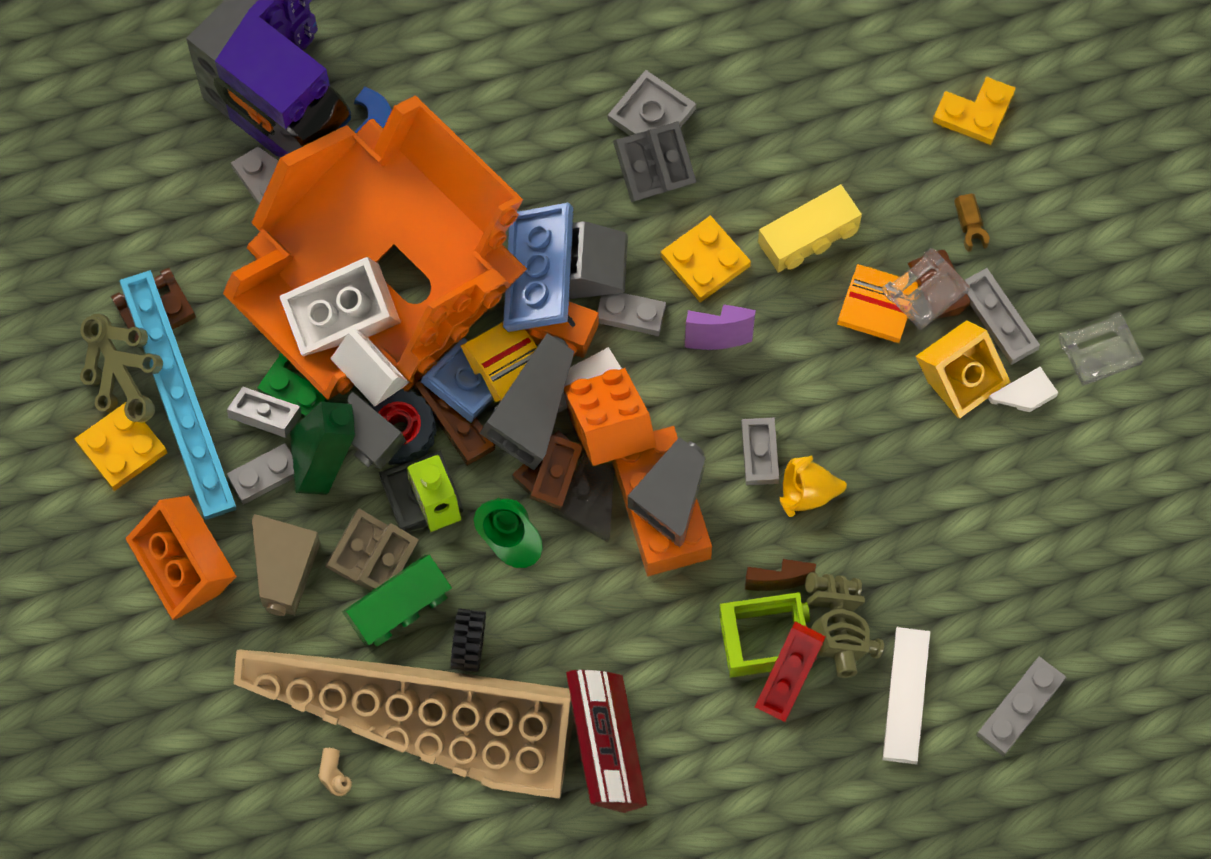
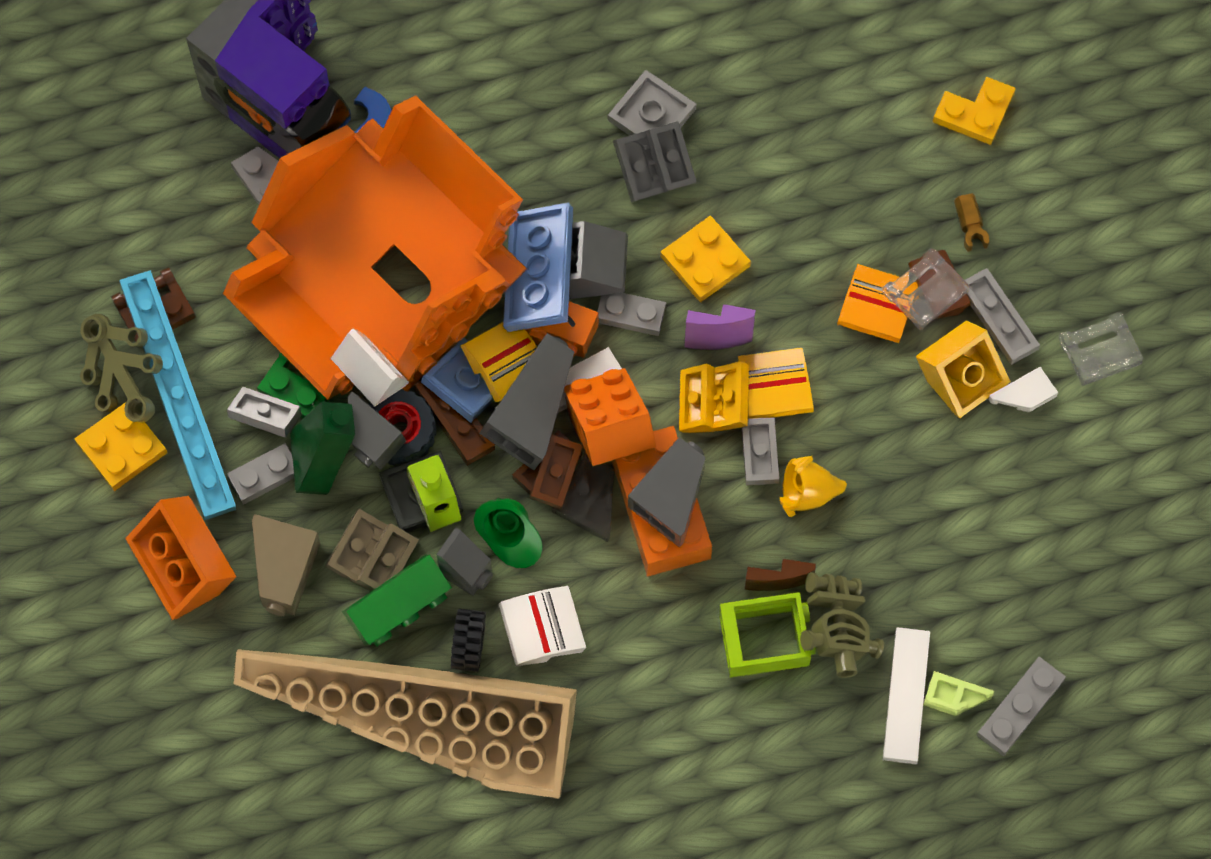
white slope [279,257,401,356] -> none
tan arm [319,748,352,796] -> none
dark red slope [566,670,648,813] -> none
red plate [755,621,826,722] -> none
light yellow brick [758,184,862,273] -> none
none -> dark grey slope [437,528,493,596]
none -> white slope [499,586,586,666]
none -> yellow slope [679,361,749,433]
none -> yellow slope [738,348,814,419]
none -> yellowish green tile [923,671,994,716]

